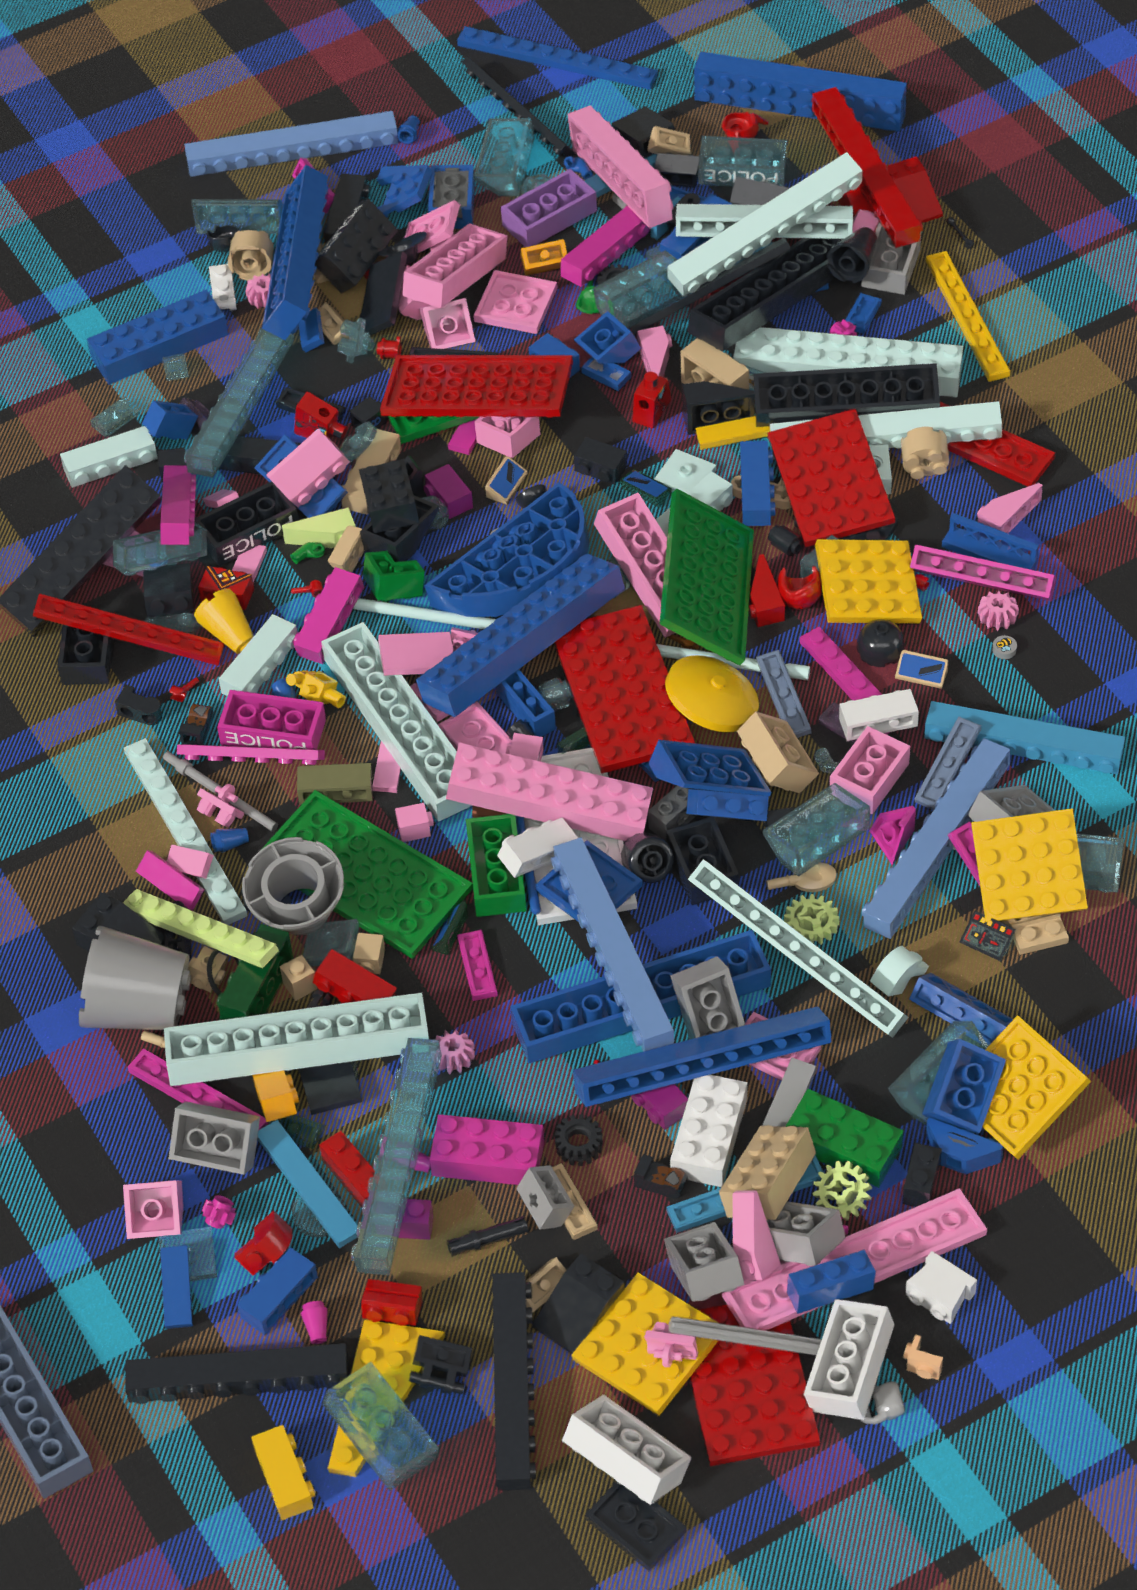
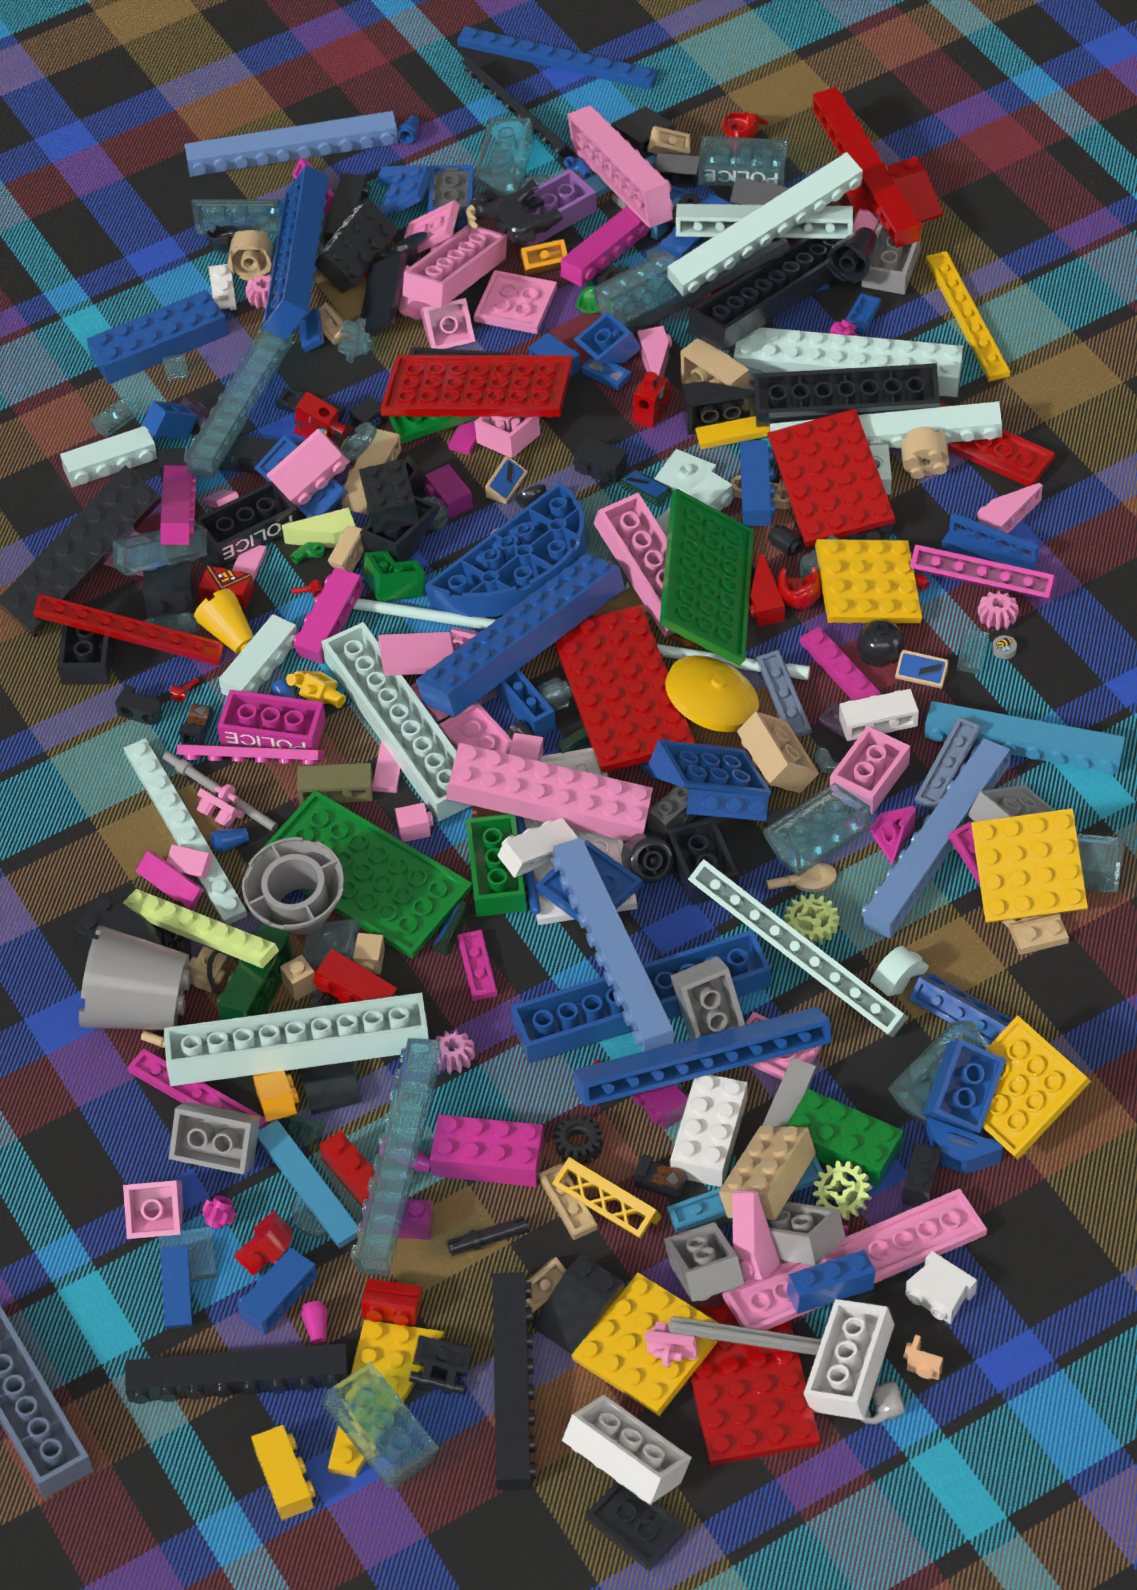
red brick [377,336,402,360] -> none
light grey brick [516,1165,574,1230] -> none
blue brick [694,51,907,132] -> none
black hinge [946,217,974,249] -> none
piece [959,910,1016,961] -> none
none -> black animal [466,179,563,244]
none -> yellow fence [552,1157,662,1239]
none -> clear light blue tile [957,629,989,674]

